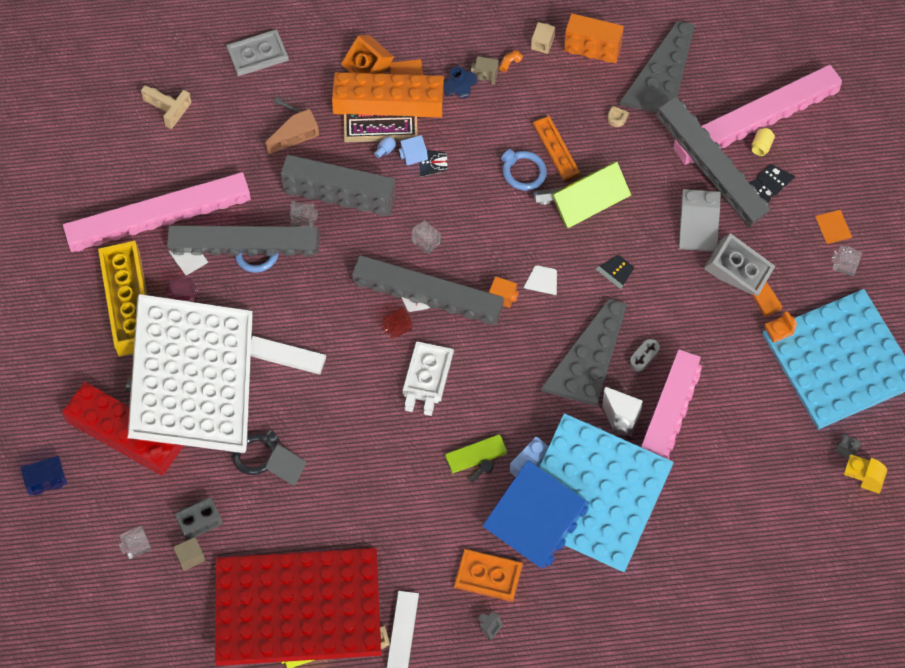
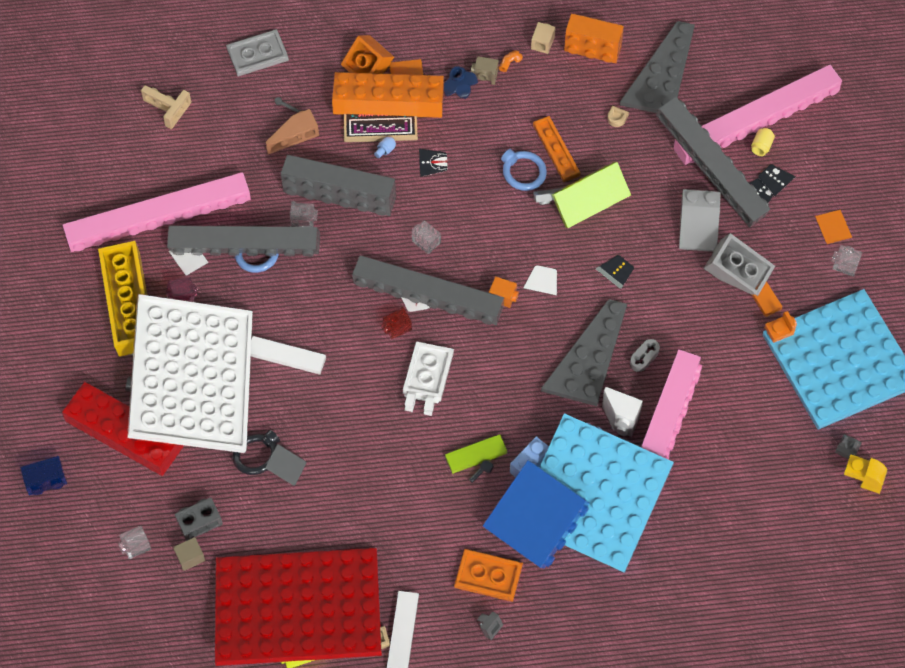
light blue brick [399,135,428,165] -> none

